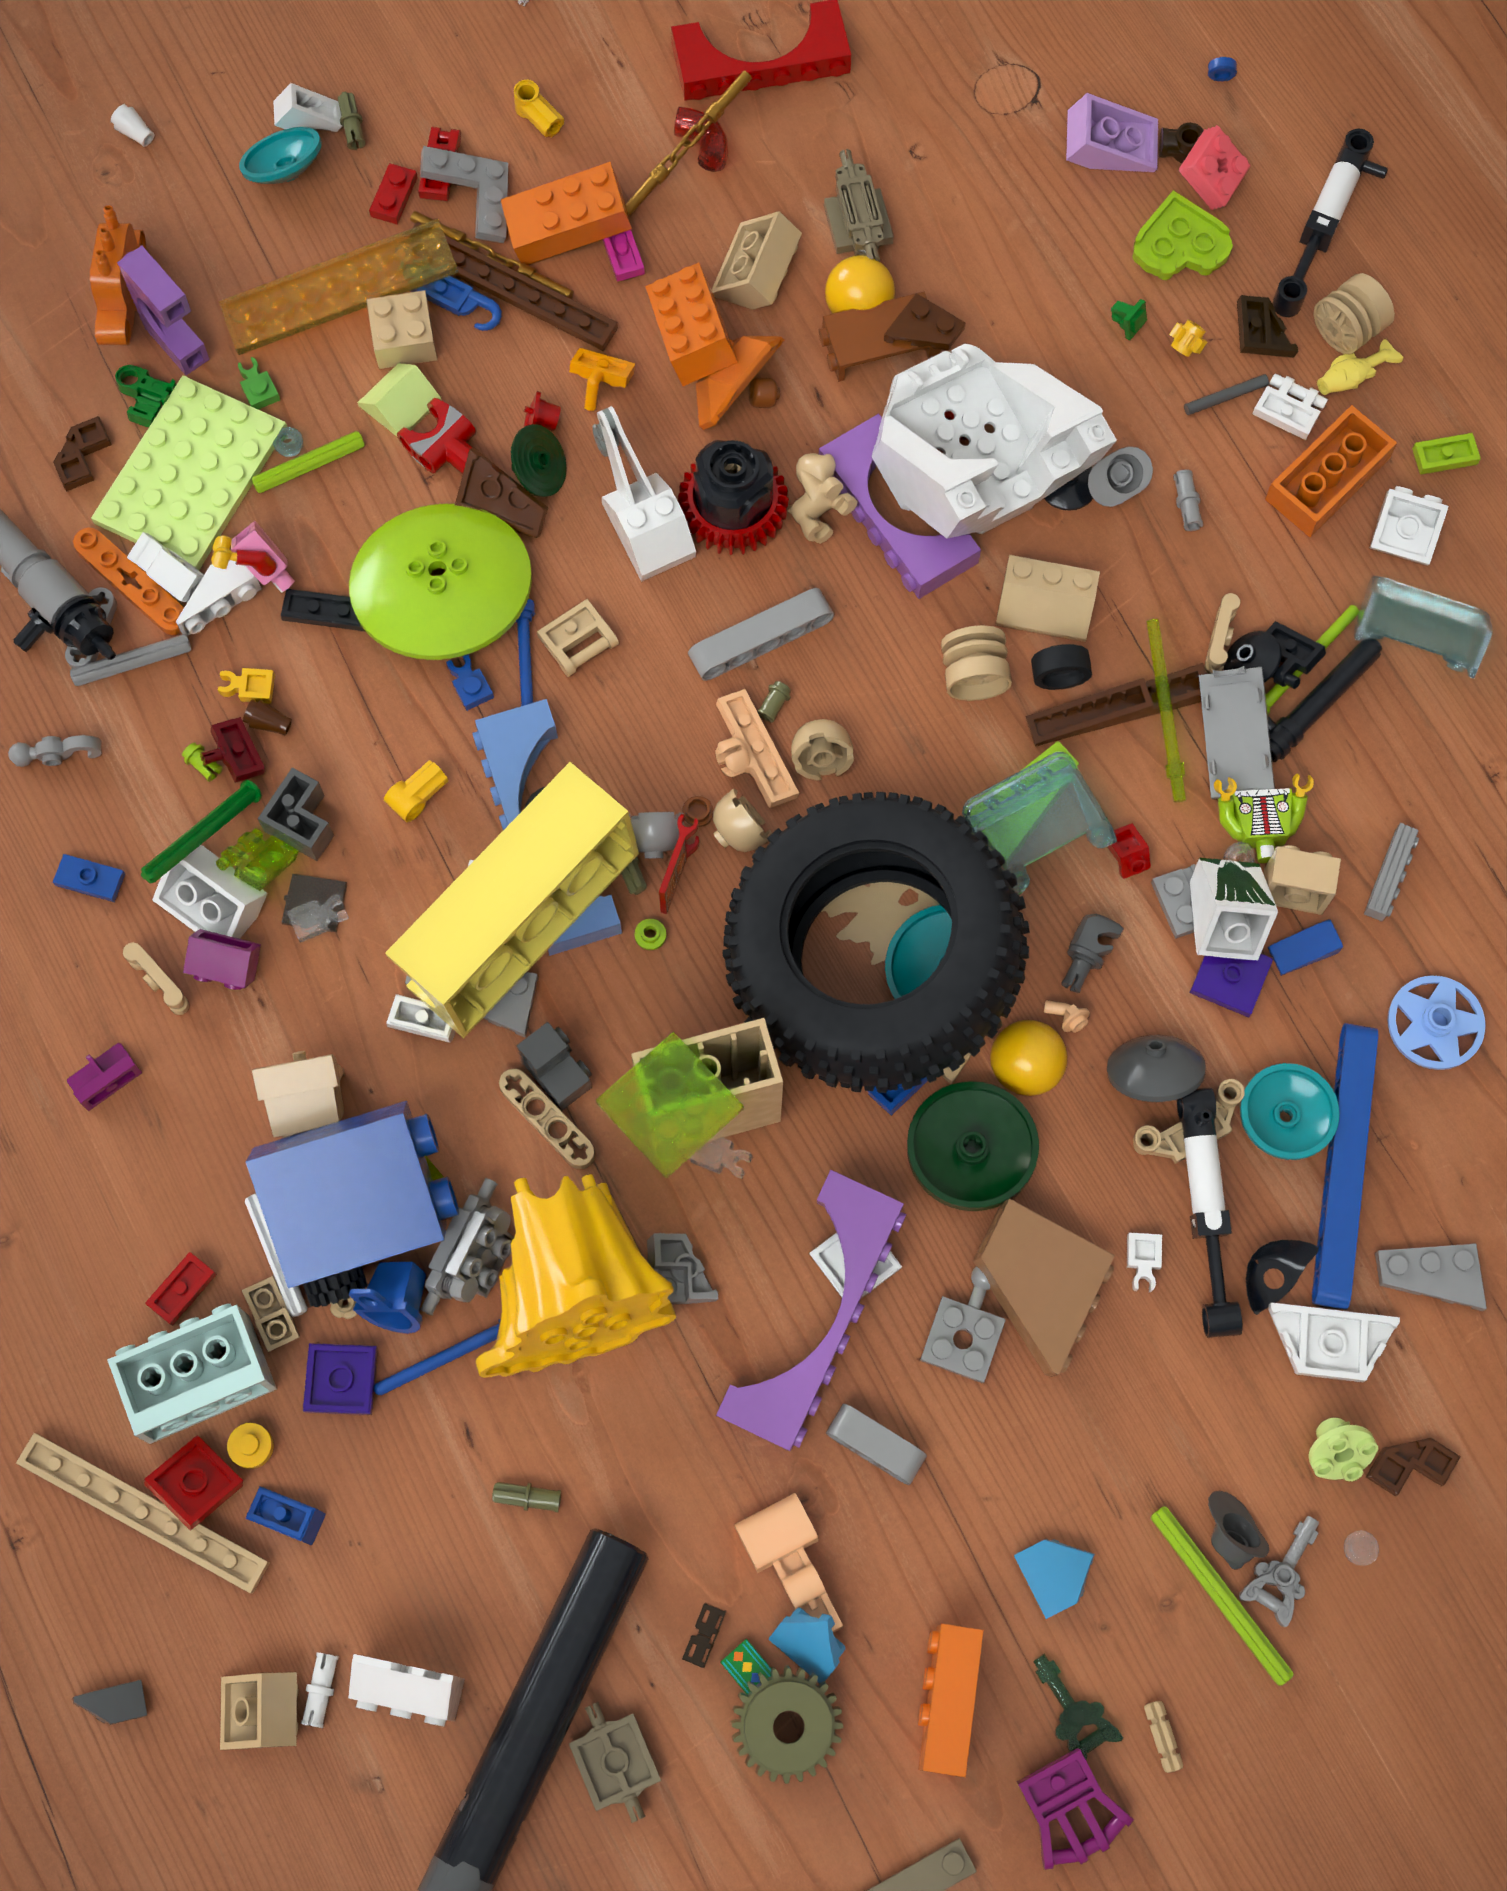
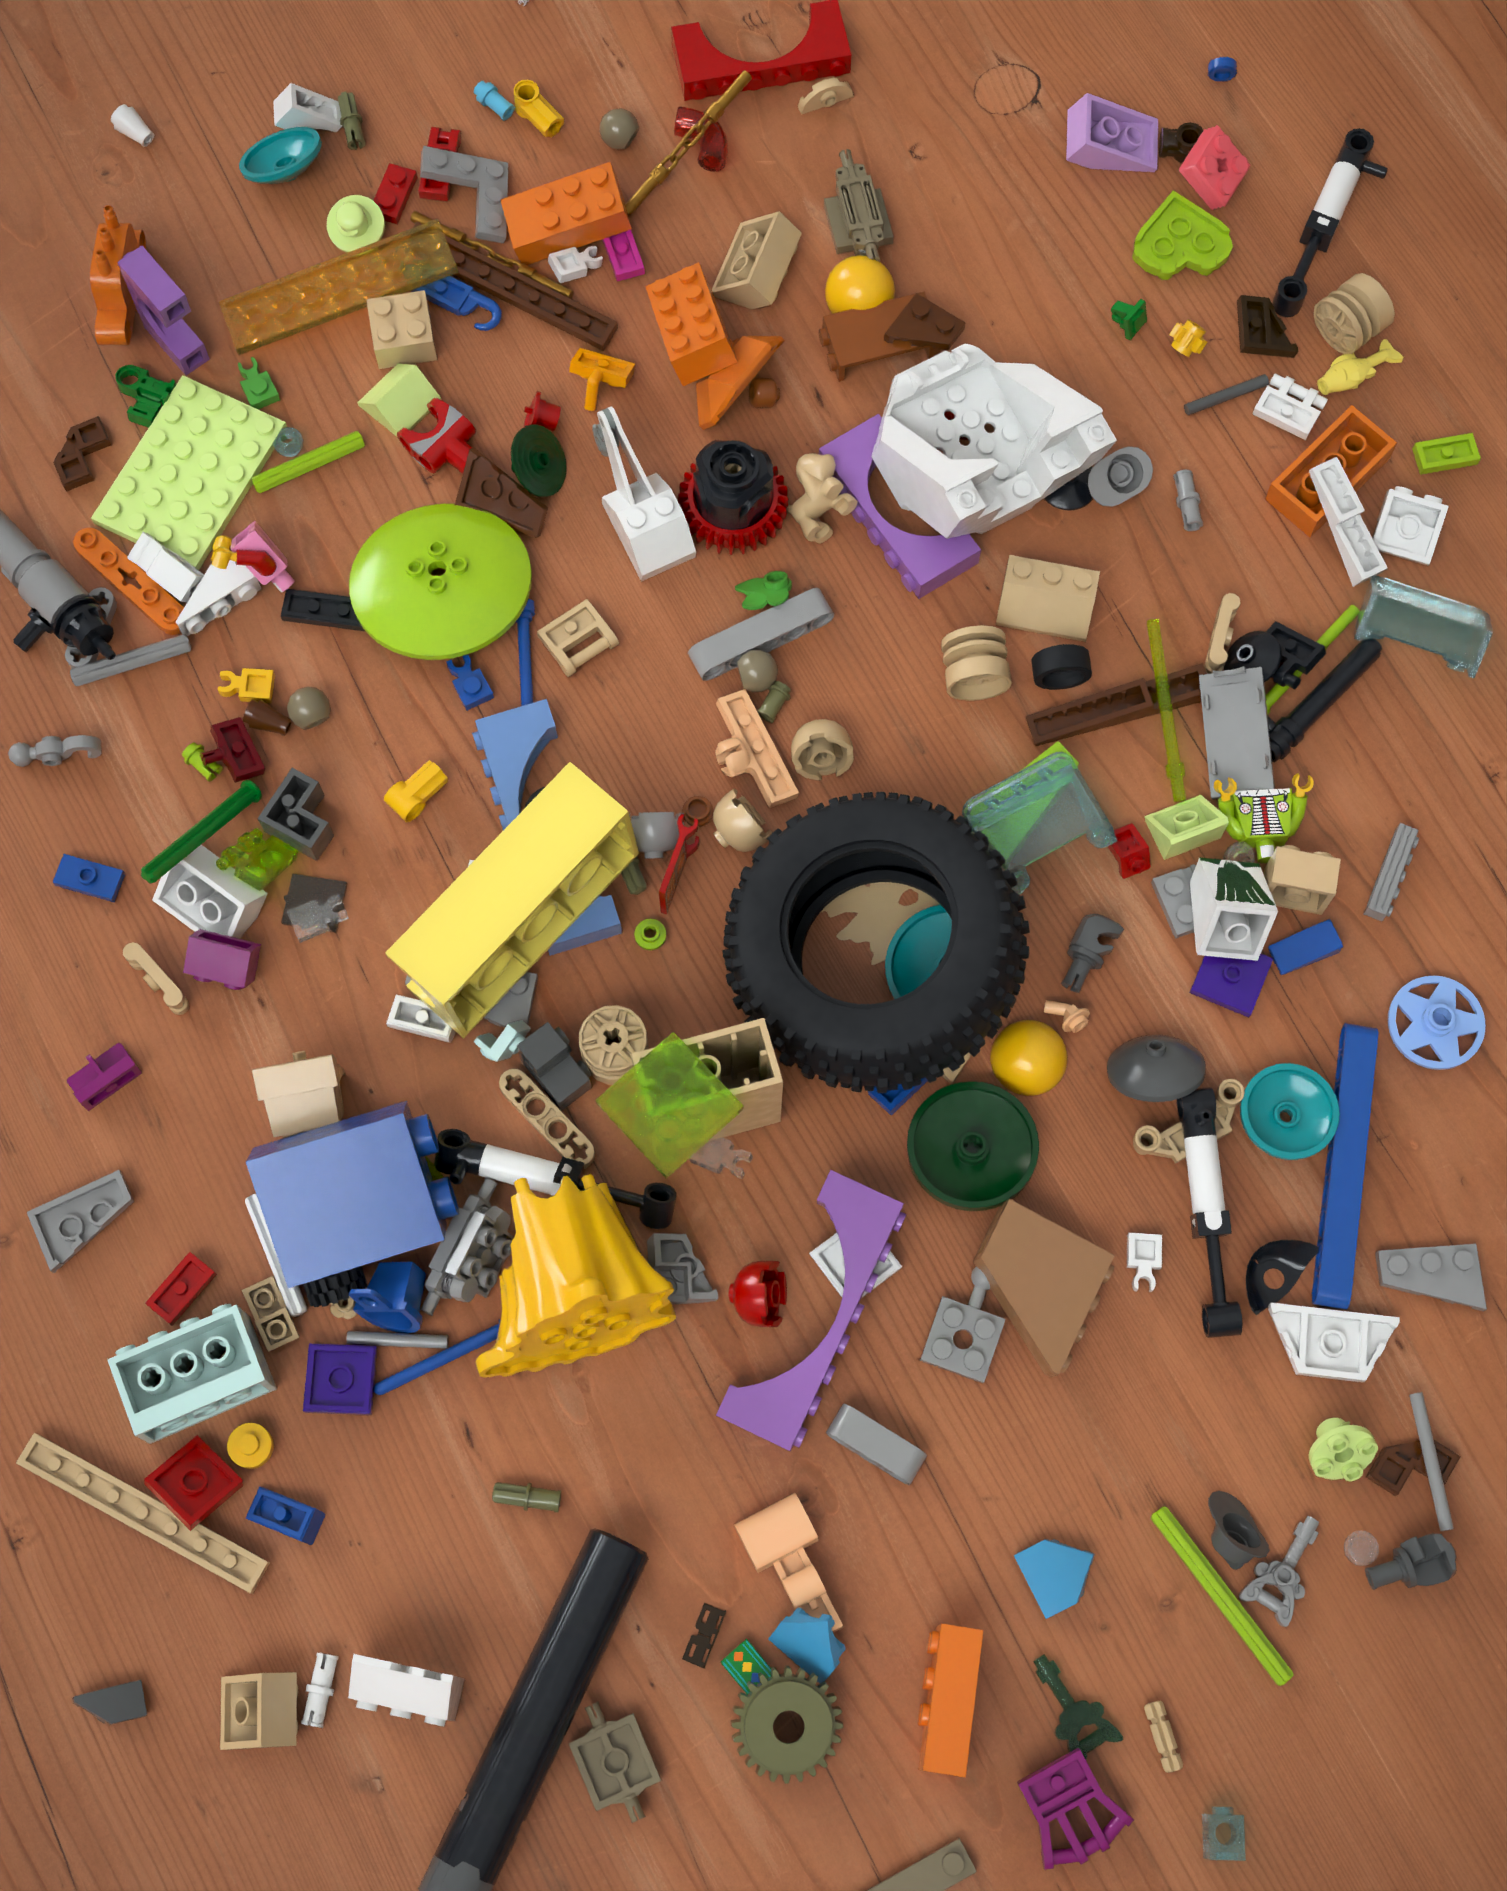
none -> light grey wing [27,1170,134,1273]
none -> dark tan piece [287,687,331,730]
none -> yellowish green plate [327,195,385,254]
none -> light grey bar [347,1331,449,1349]
none -> black piece [434,1129,677,1229]
none -> medium azure animal [473,81,515,121]
none -> light aqua bracket [474,1020,531,1062]
none -> white plate [548,246,603,283]
none -> tan wheel [579,1005,648,1085]
none -> dark tan piece [599,108,639,150]
none -> red cylinder [729,1261,787,1327]
none -> bright green plate [735,571,792,610]
none -> dark tan piece [737,650,778,692]
none -> tan plate [798,78,854,115]
none -> yellowish green slope [1144,795,1229,860]
none -> clear light blue brick [1202,1807,1246,1861]
none -> white slope [1309,457,1388,587]
none -> dark grey piece [1365,1533,1457,1590]
none -> light grey bar [1409,1392,1454,1532]

